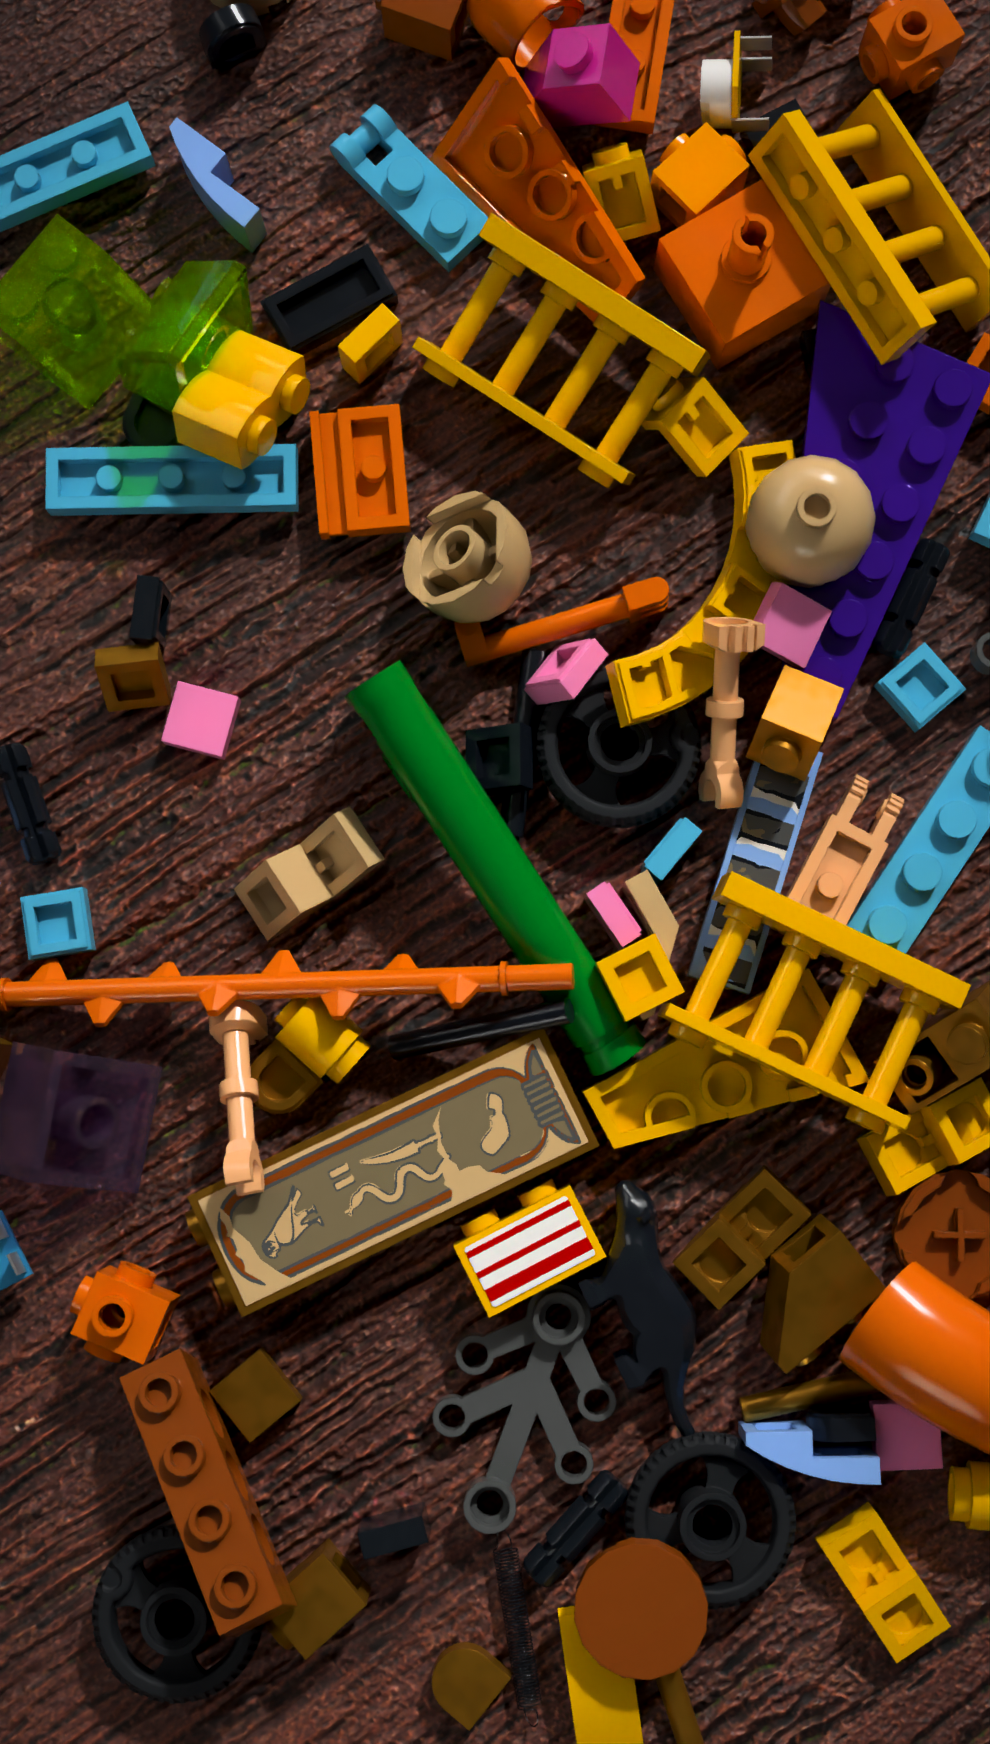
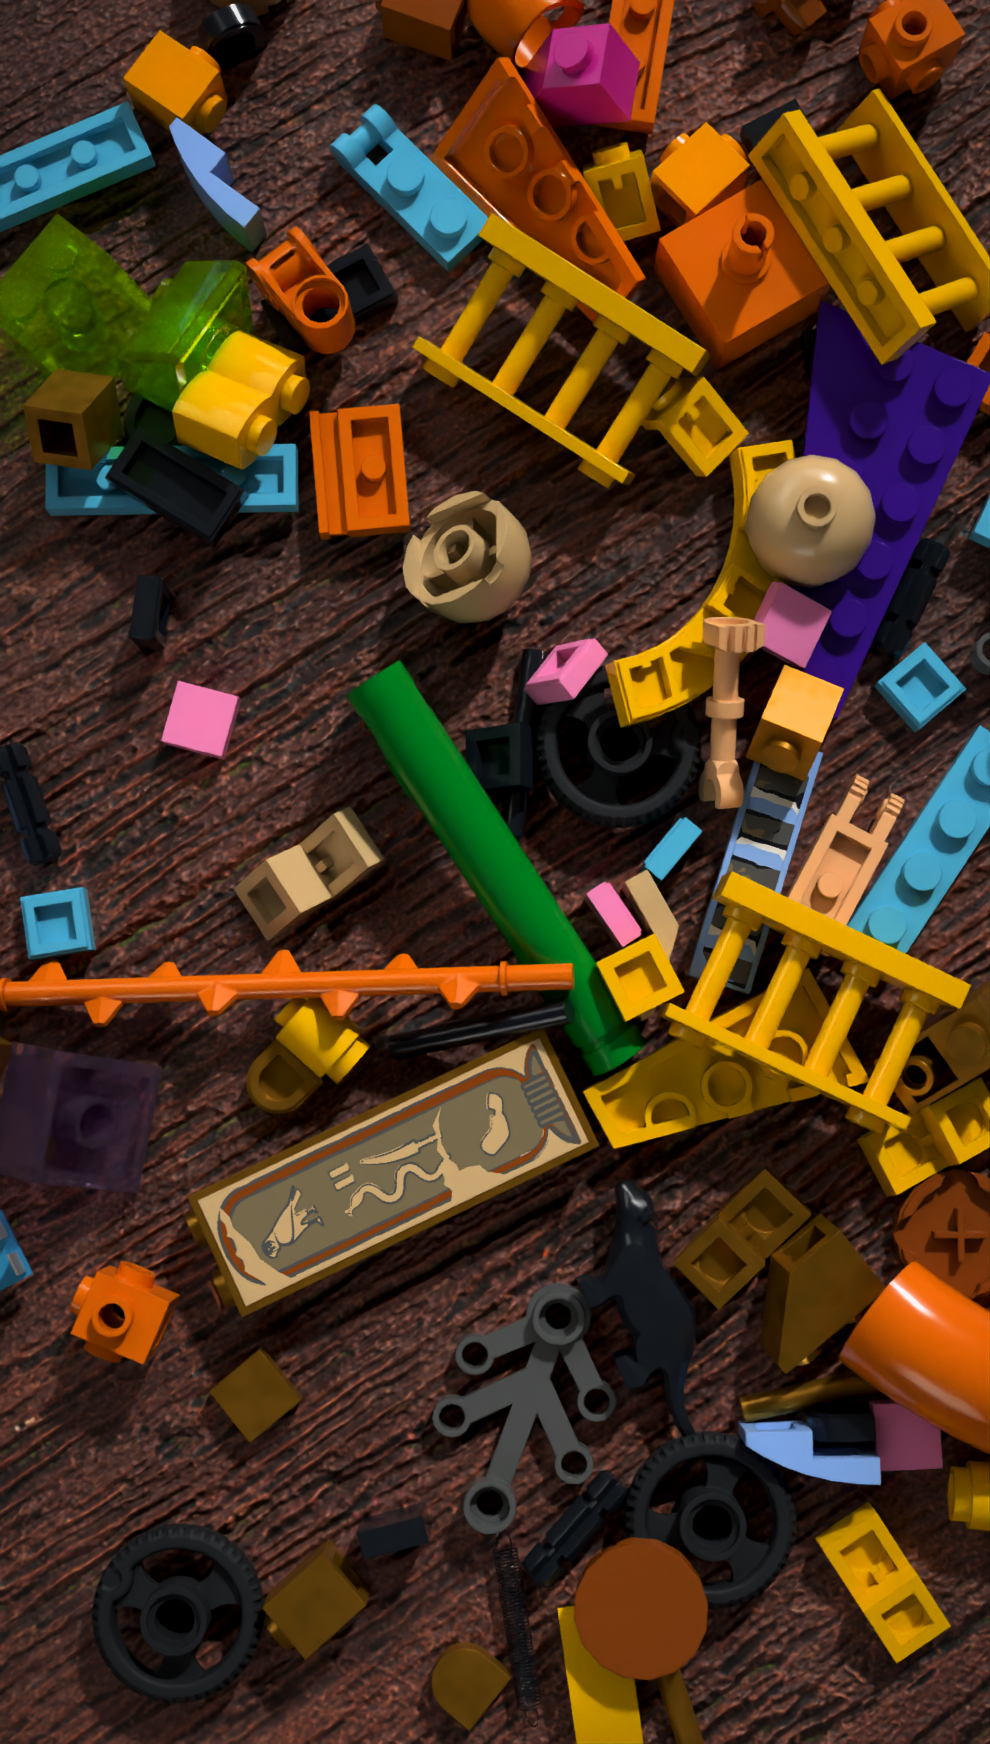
pearl gold tile [94,642,171,712] -> none
dark orange brick [119,1348,298,1637] -> none
light nougat piece [209,1000,268,1196] -> none
yellow tile [337,303,403,384] -> none
brick [453,1178,607,1318] -> none
orange hinge [454,577,669,667] -> none
piece [700,30,773,133] -> none
none -> pearl gold brick [23,369,123,471]
none -> black tile [105,425,248,548]
none -> light orange brick [123,30,228,135]
none -> orange piece [244,226,355,354]

